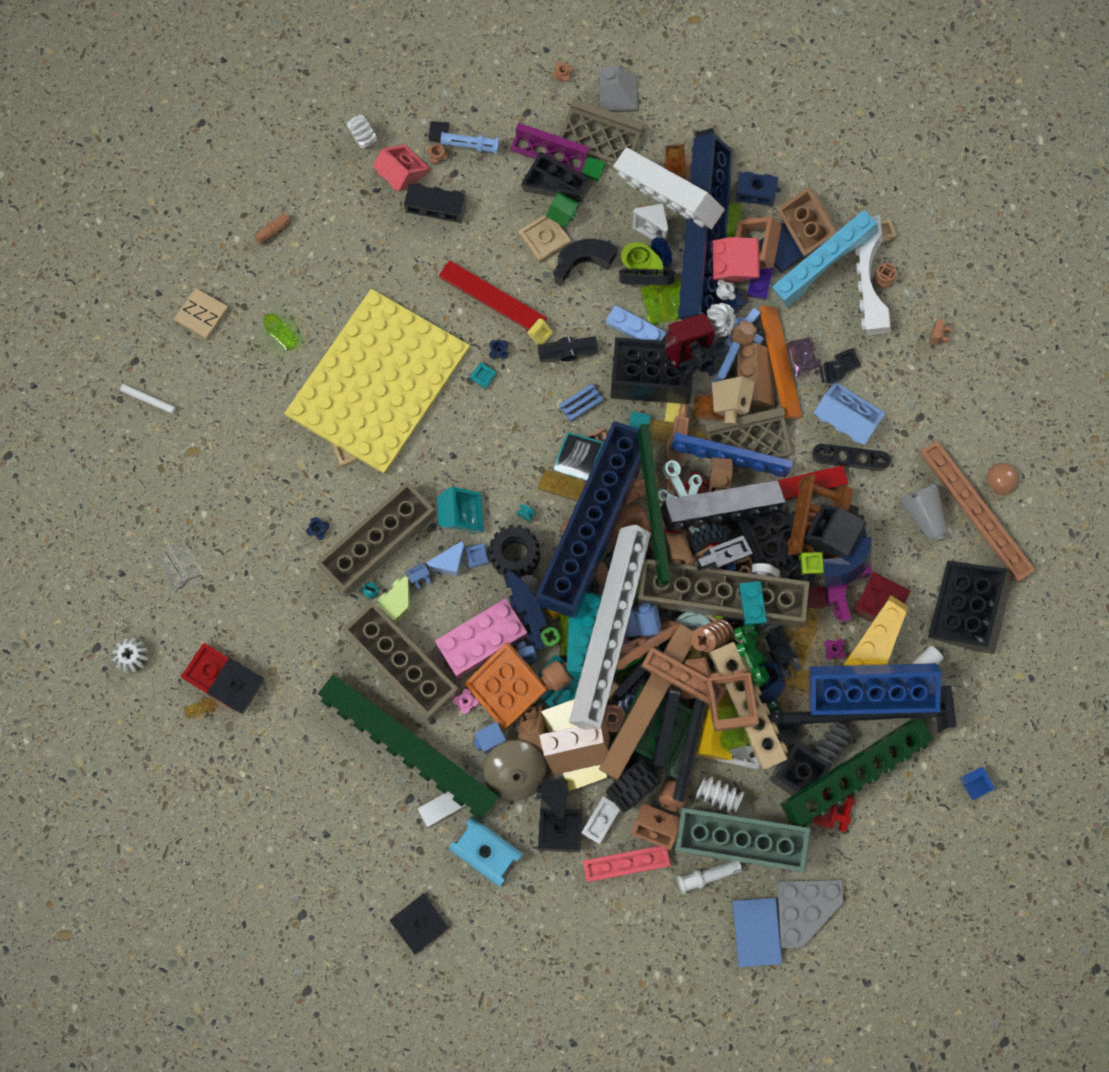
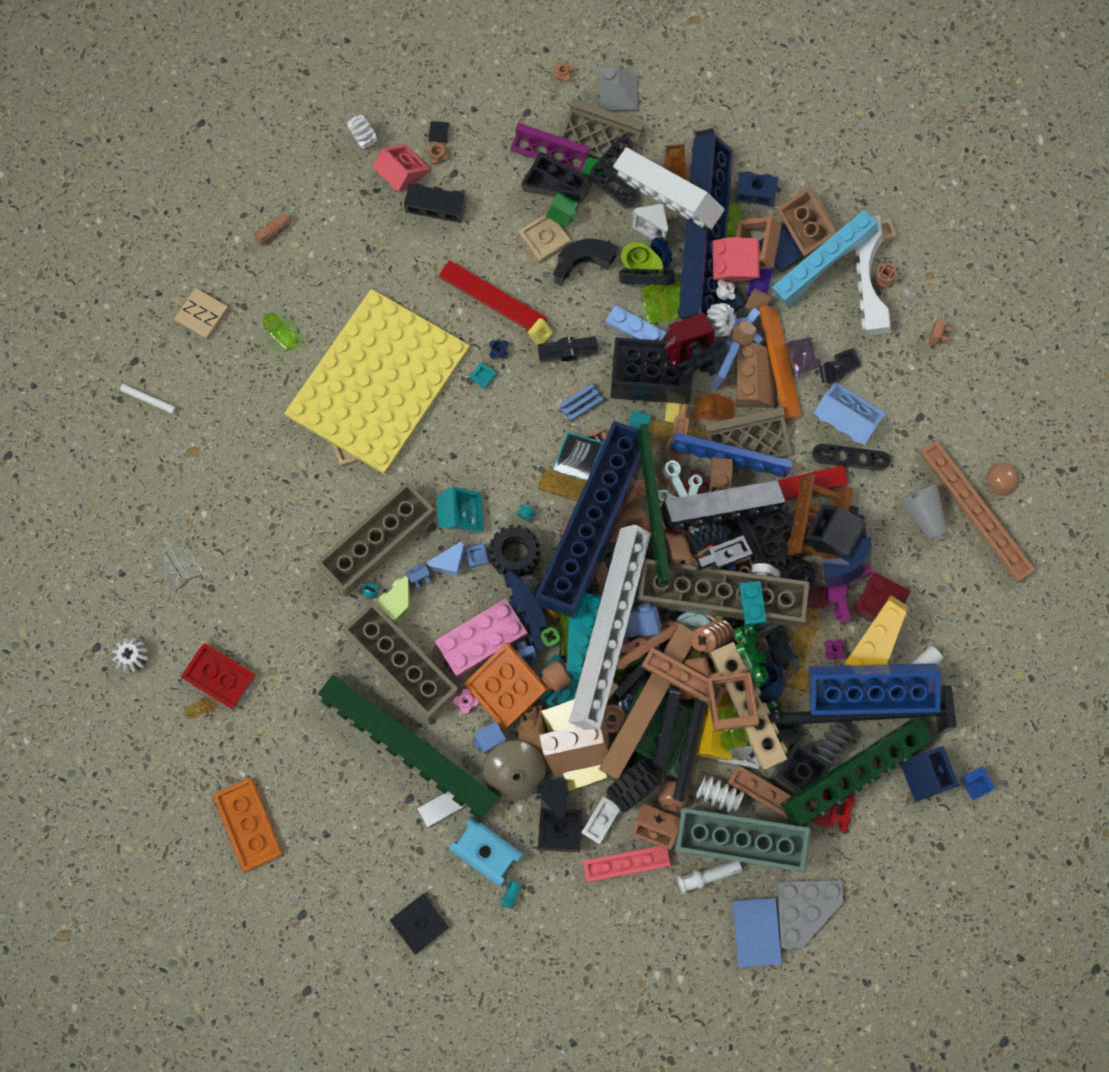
black plate [207,658,265,715] -> none
dark blue plate [306,517,330,540] -> none
light blue pin [440,132,499,155] -> none
tan torso [712,376,755,426] -> none
lime panel [799,552,824,575] -> none
black slope [928,561,1013,654] -> none
none -> orange tile [212,777,283,873]
none -> teal pin [500,880,522,909]
none -> black beam [590,136,637,209]
none -> nougat plate [727,765,811,827]
none -> medium nougat slope [745,288,772,312]
none -> dark blue slope [899,746,959,802]

